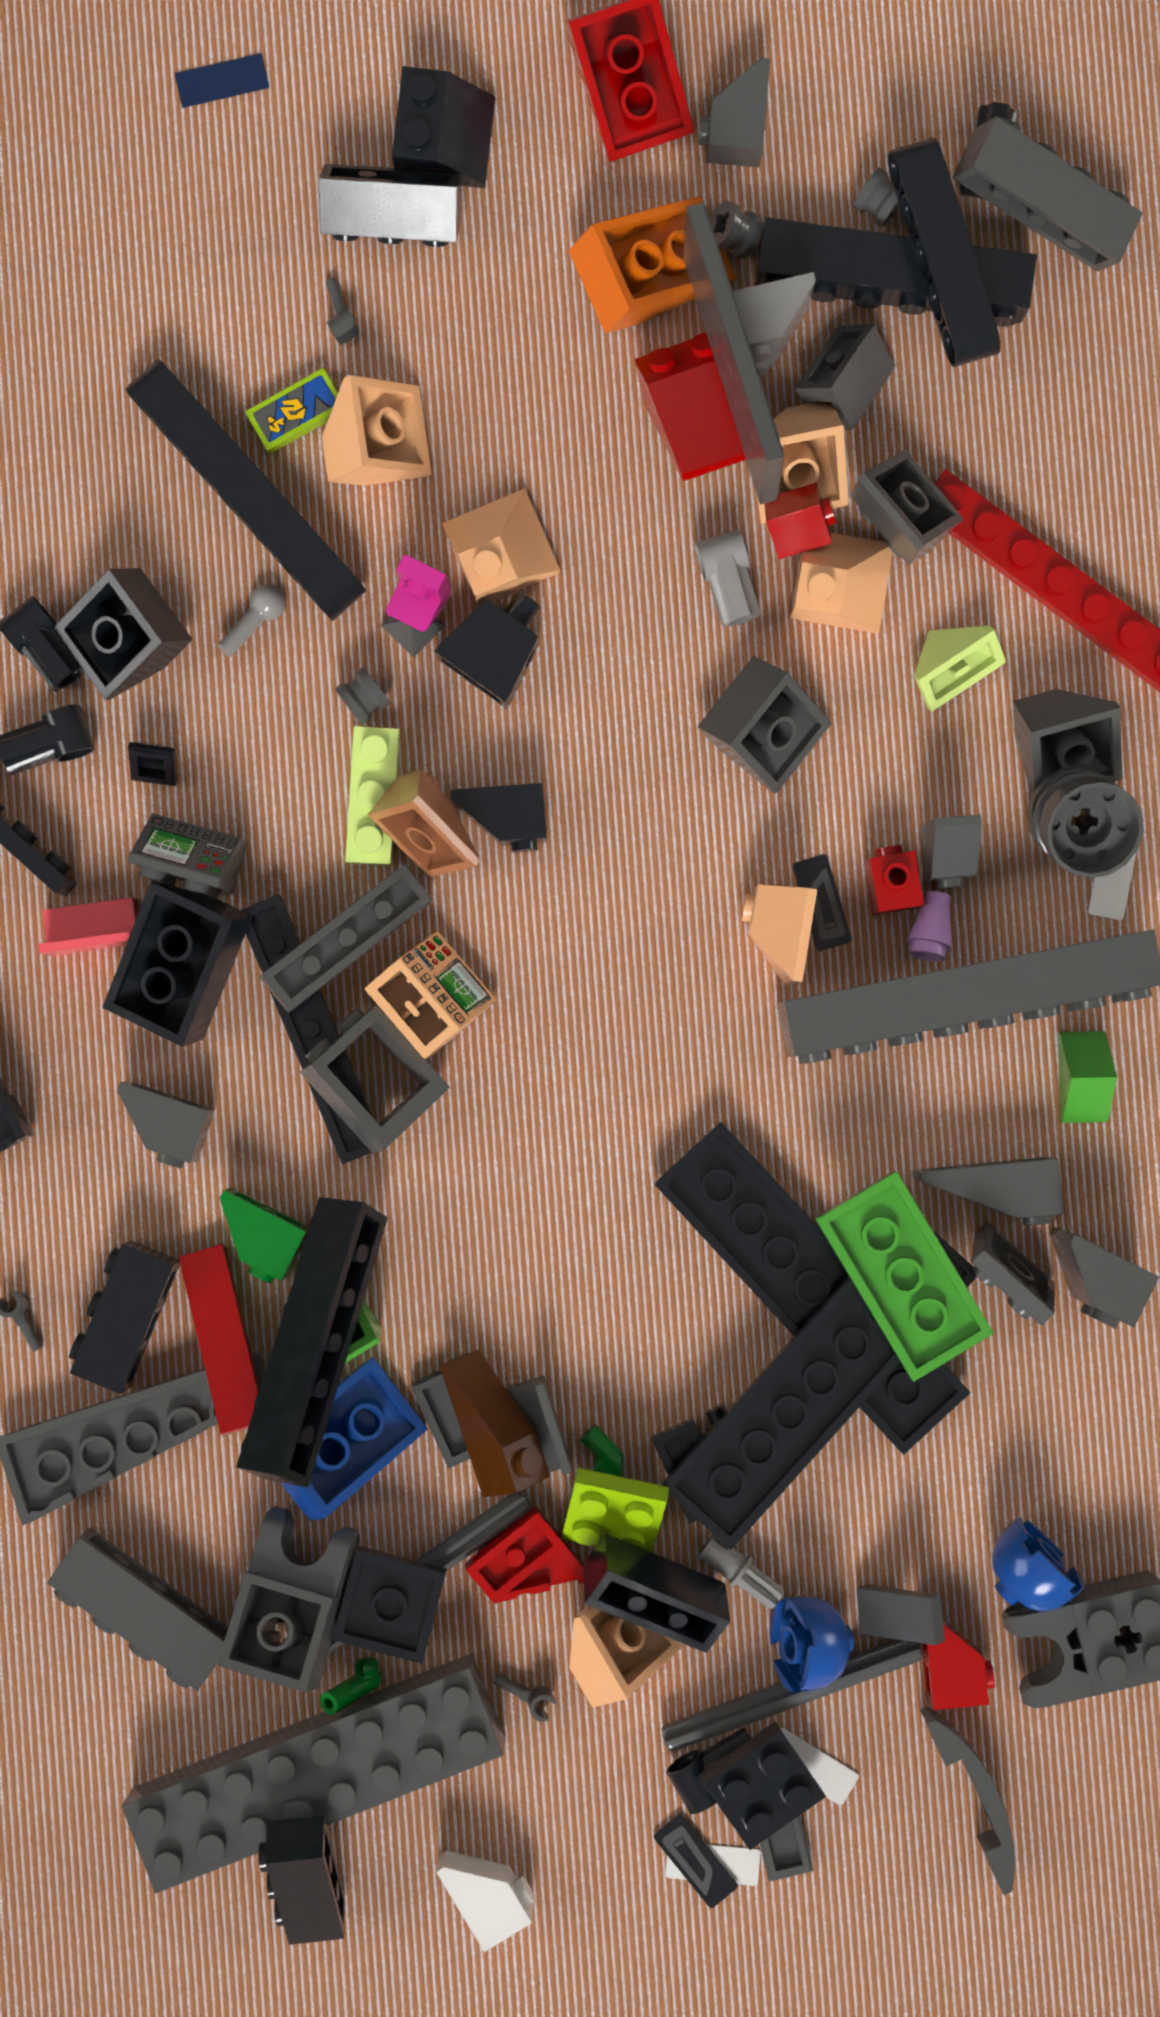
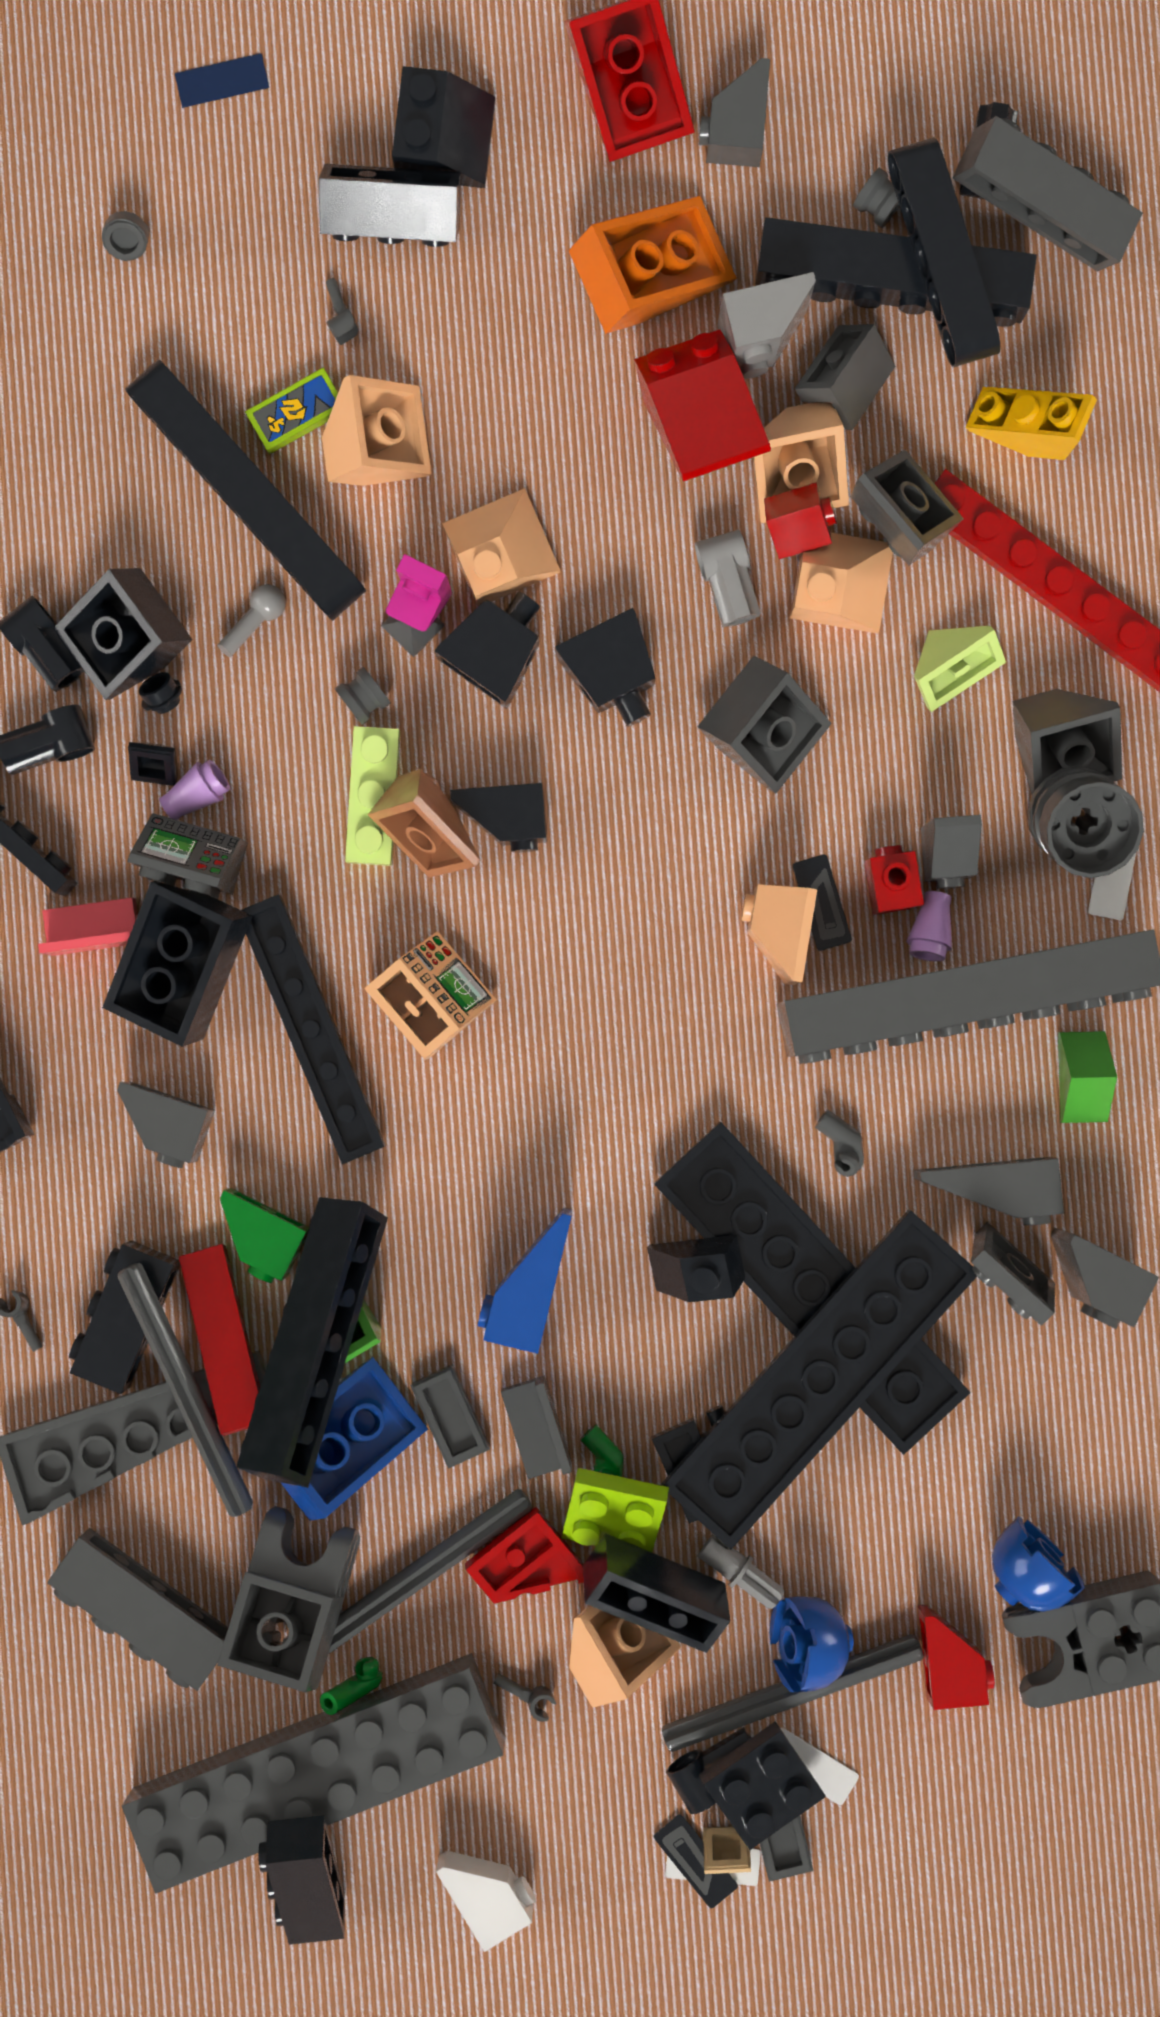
dark grey plate [259,864,433,1013] -> none
dark grey window [300,1005,450,1154] -> none
black plate [332,1546,447,1664] -> none
reddish brown slope [440,1350,550,1497] -> none
dark grey tile [683,203,785,505] -> none
dark grey wheel [710,201,763,259] -> none
bright green plate [814,1171,994,1382] -> none
dark grey tile [856,1585,945,1645] -> none
dark grey slope [920,1707,1015,1895] -> none
none -> dark grey tile [101,211,149,261]
none -> dark grey axle [118,1263,253,1517]
none -> black plate [138,672,182,714]
none -> lavender cone [159,760,230,820]
none -> blue slope [477,1208,572,1354]
none -> black torso [555,608,656,727]
none -> black slope [647,1235,745,1302]
none -> tan slope [703,1826,751,1874]
none -> dark grey arm [815,1109,864,1177]
none -> yellow slope [965,386,1097,460]

